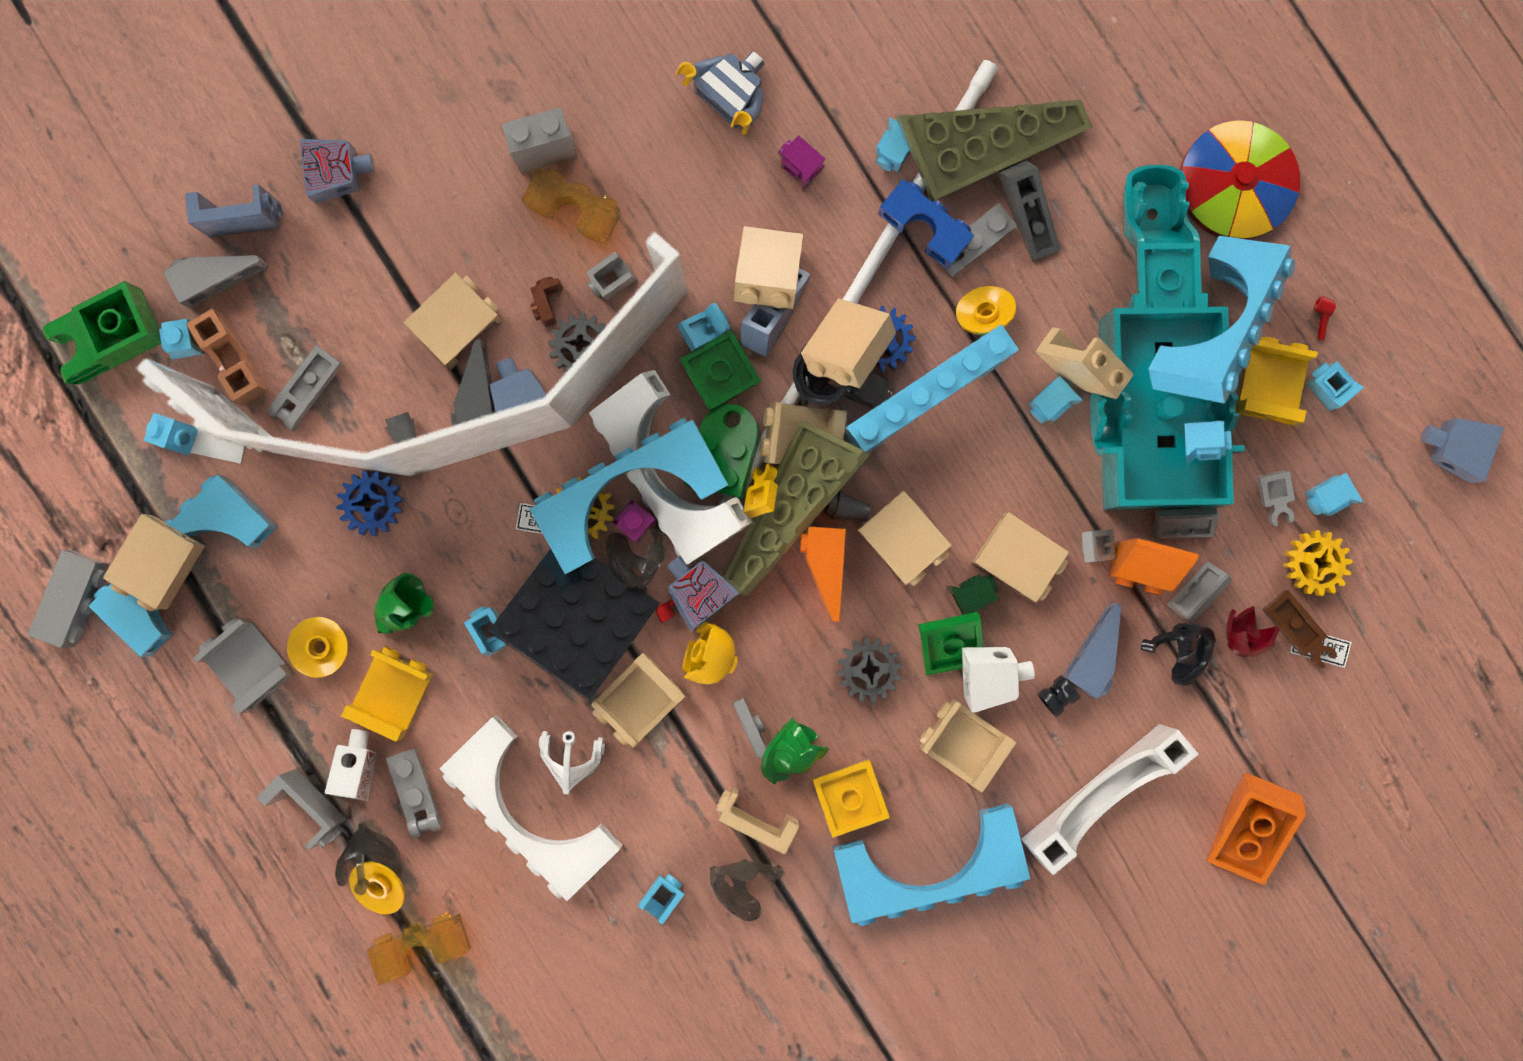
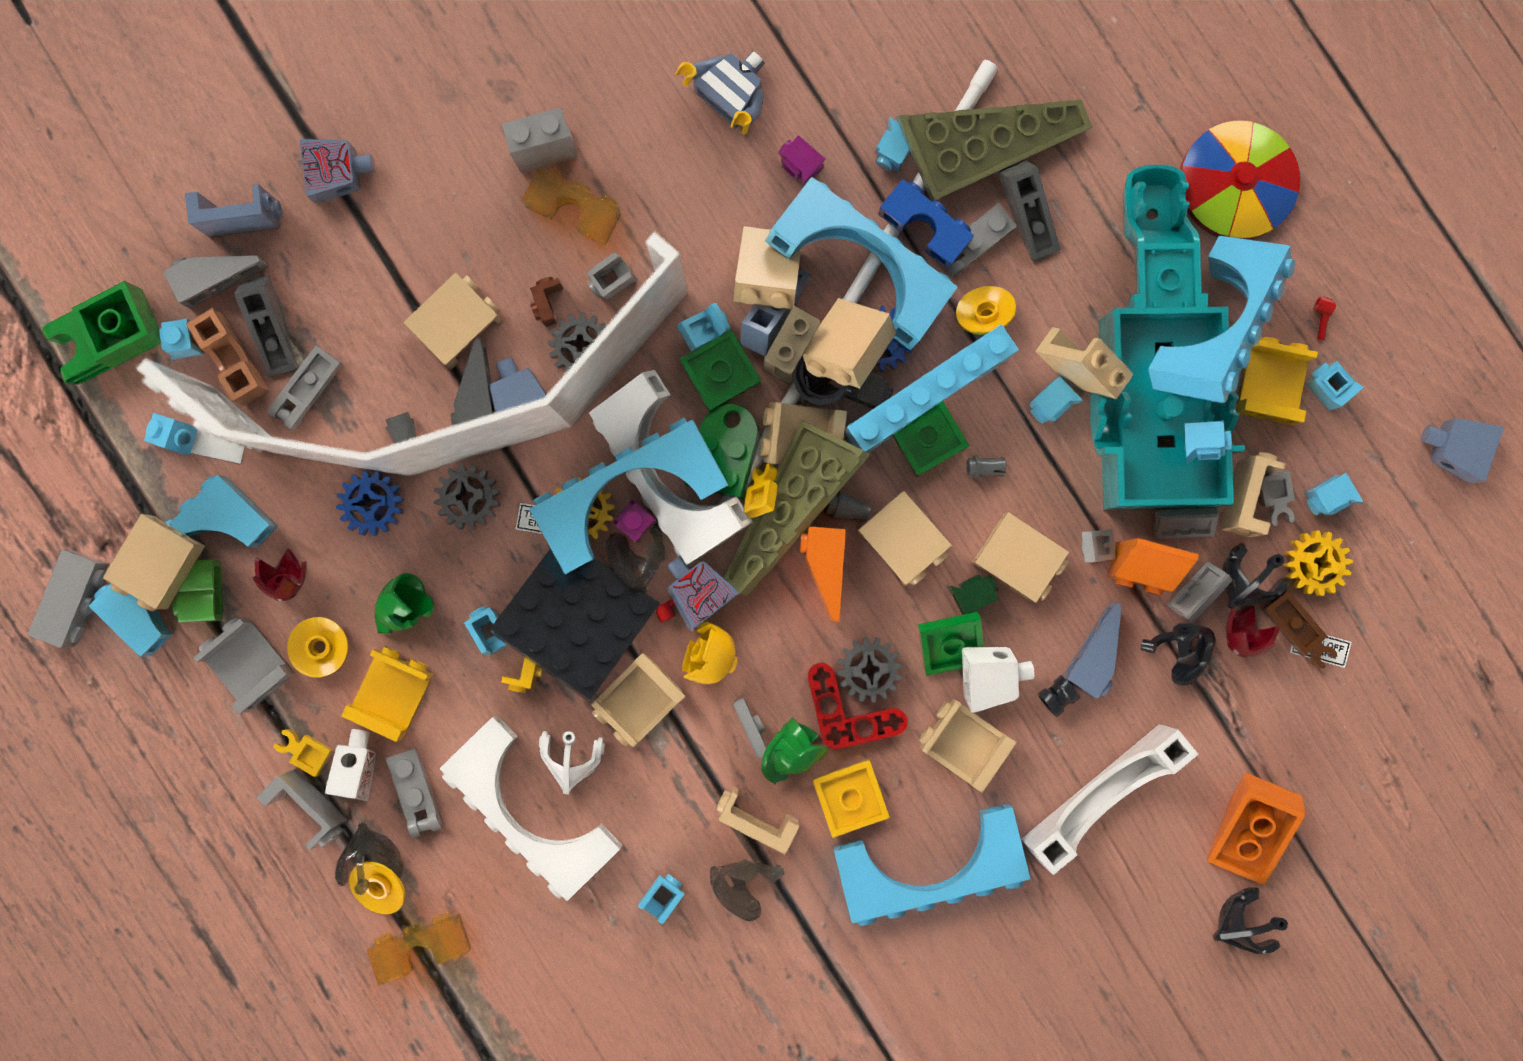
none -> bright green brick [172,559,223,623]
none -> dark grey slope [234,276,298,377]
none -> dark red piece [252,548,307,601]
none -> yellow plate [273,729,333,777]
none -> dark grey gear [434,465,501,530]
none -> yellow bracket [501,658,544,693]
none -> dark tan panel [764,306,820,385]
none -> medium azure arch [765,177,957,350]
none -> red beam [808,662,908,749]
none -> green plate [893,401,970,477]
none -> dark grey pin [967,455,1006,479]
none -> black helmet [1213,887,1288,954]
none -> tan panel [1220,452,1286,538]
none -> black helmet [1222,543,1290,609]

